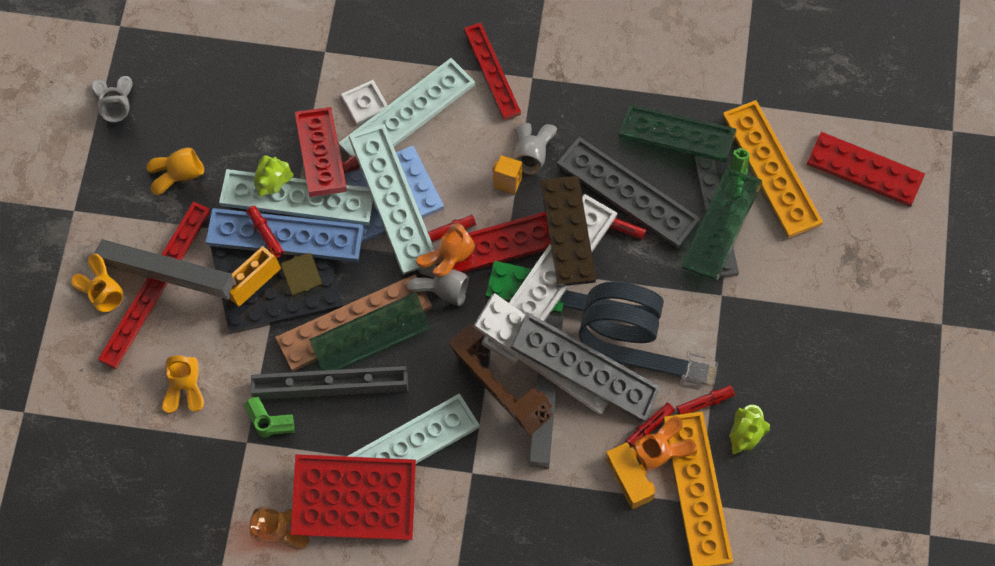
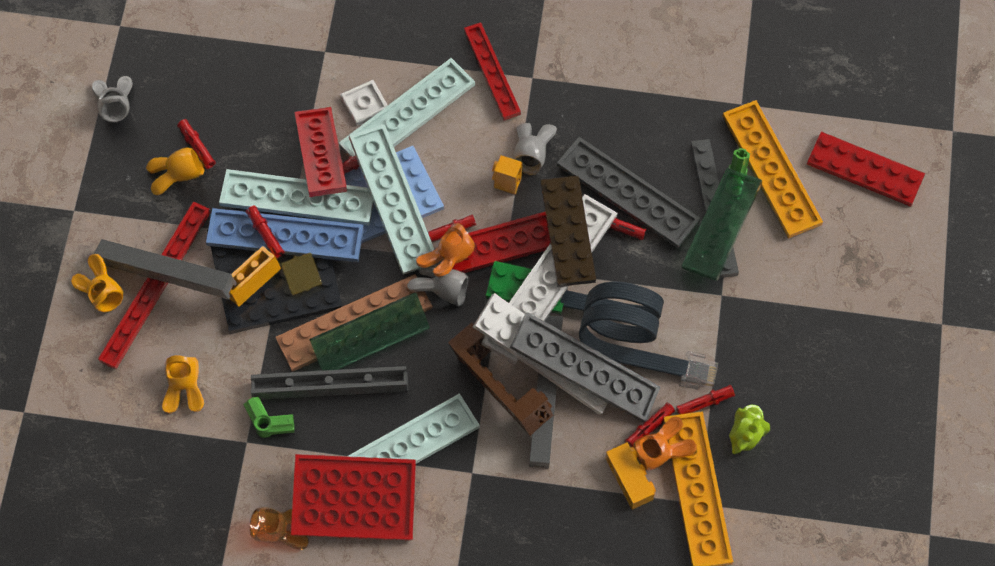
lime head [254,155,293,197] -> none
clear green plate [618,104,737,163] -> none
none -> red pin [177,119,216,169]

